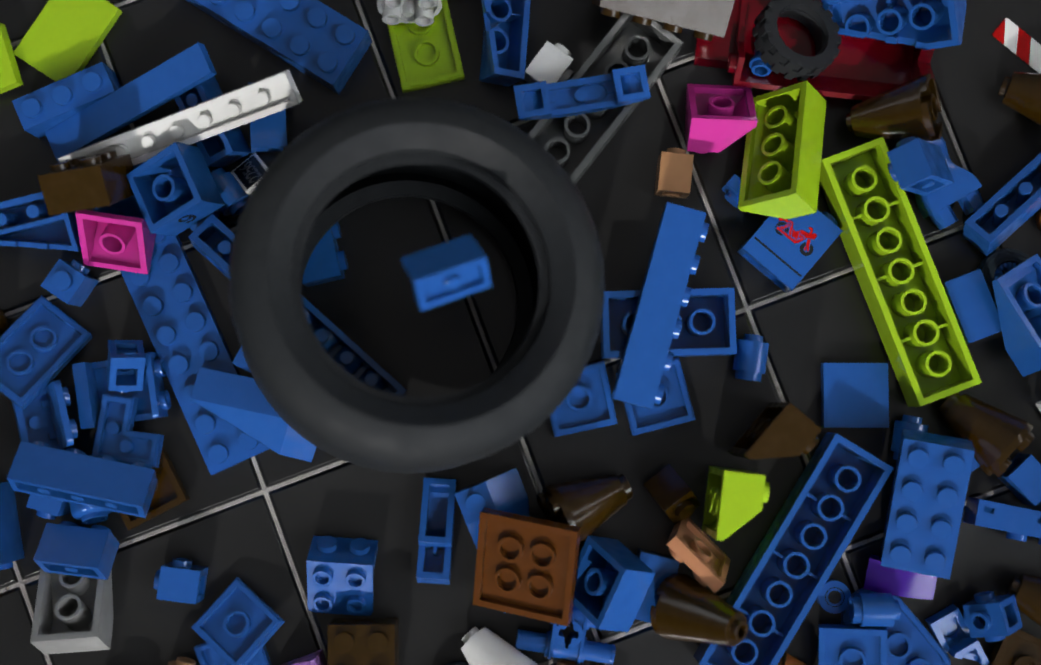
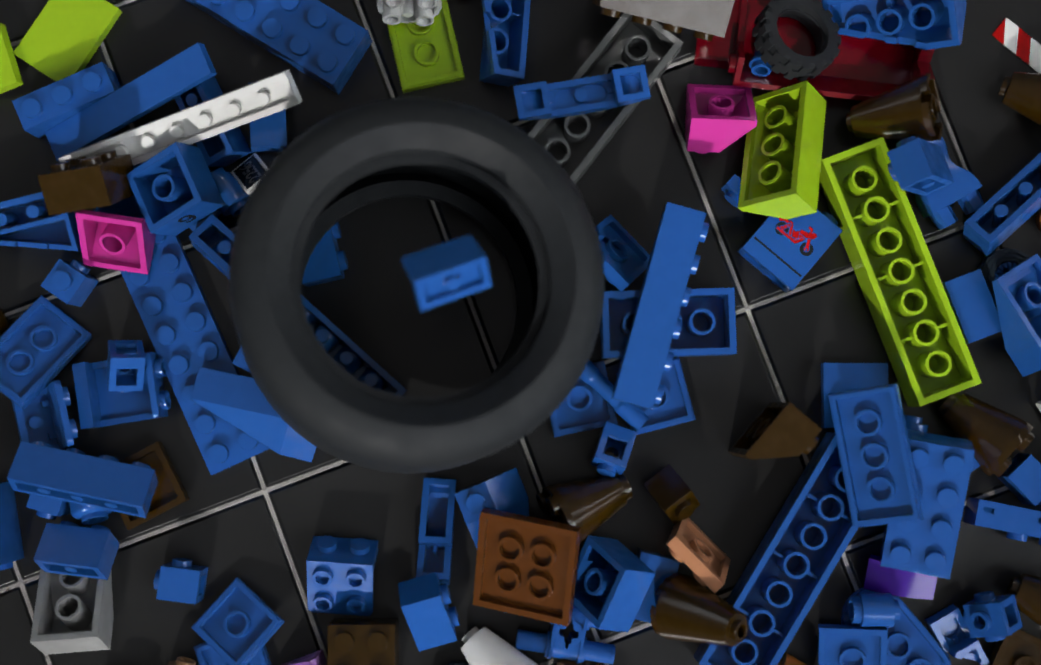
blue tile [91,394,164,468] -> none
white brick [524,40,574,84] -> none
medium nougat brick [654,148,694,199] -> none
lime slope [701,465,770,541] -> none
blue brick [733,334,769,382] -> none
blue tile [816,579,851,614] -> none
none -> blue brick [398,572,460,652]
none -> blue piece [580,359,649,431]
none -> blue brick [590,421,637,477]
none -> blue plate [595,214,650,292]
none -> blue tile [828,383,924,528]

